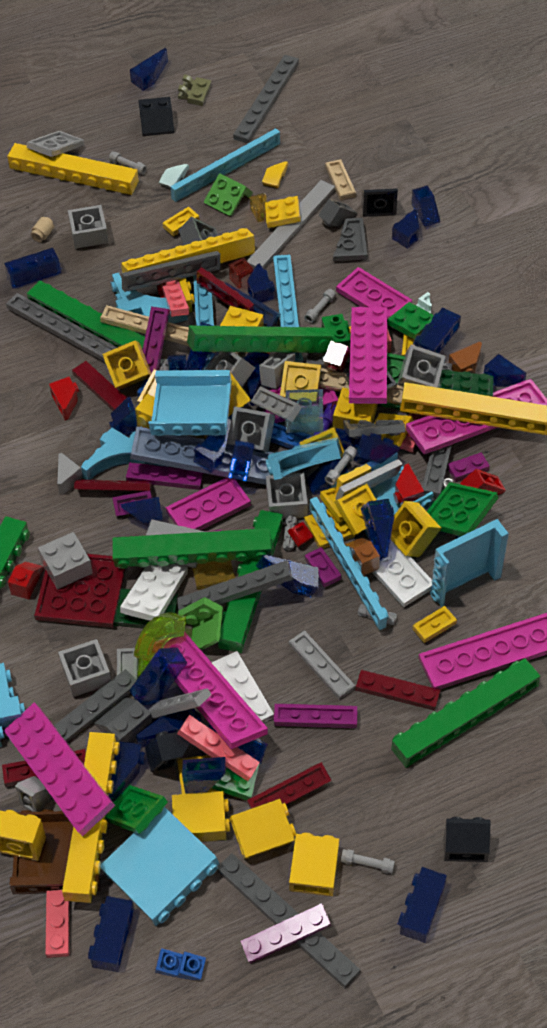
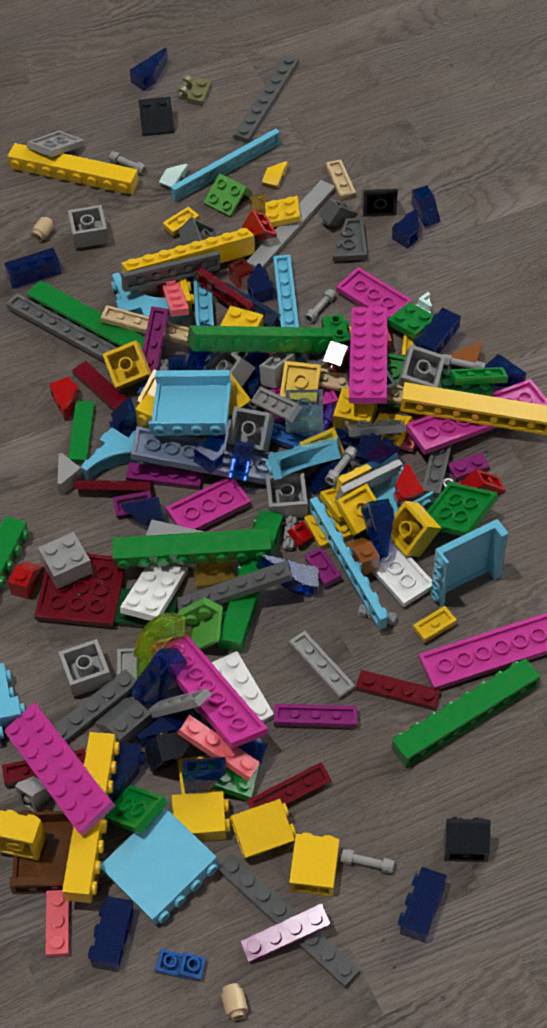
none -> green tile [68,401,95,464]
none -> tan brick [221,983,248,1021]
none -> red slope [242,210,277,240]
none -> light grey bar [442,354,486,369]
none -> green tile [450,367,508,385]

